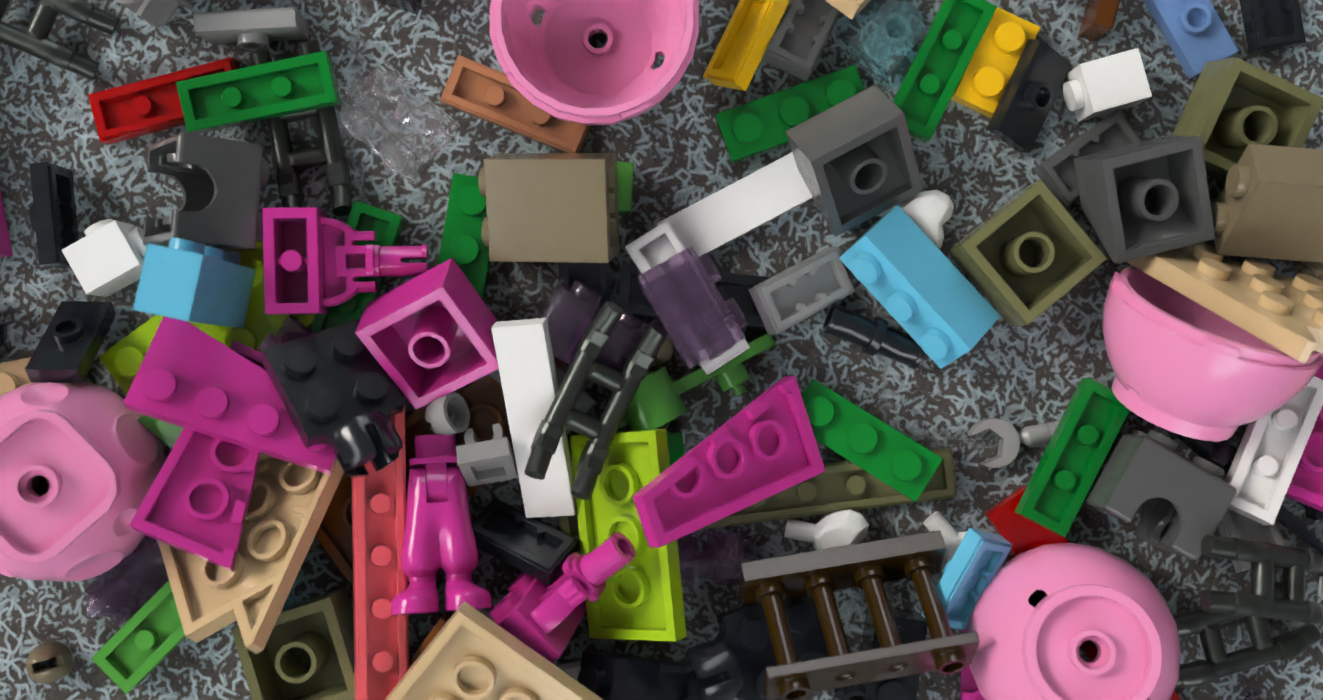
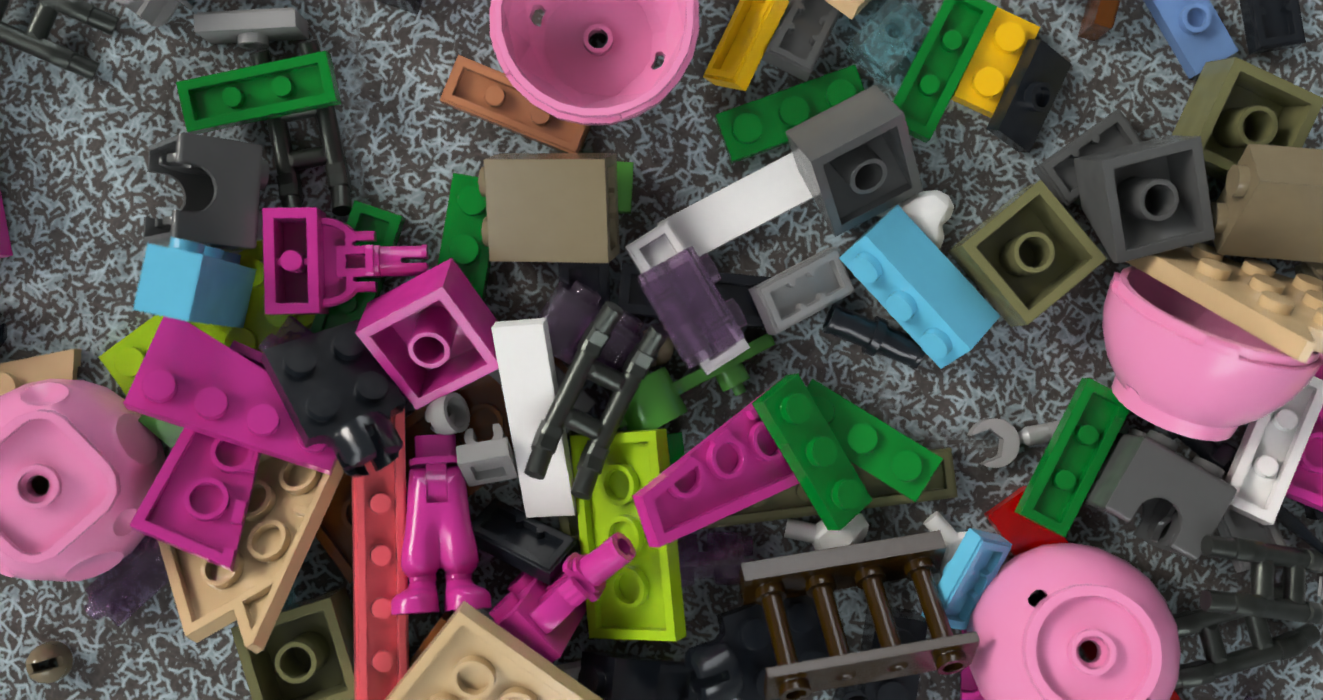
black plate [25,301,115,383] -> none
black plate [29,162,79,269] -> none
white brick [62,219,147,297] -> none
red tile [88,57,239,145] -> none
bright green plate [91,580,186,694] -> none
clear bracket [339,61,461,183] -> none
white brick [1063,48,1152,122] -> none
none -> green plate [752,373,873,531]

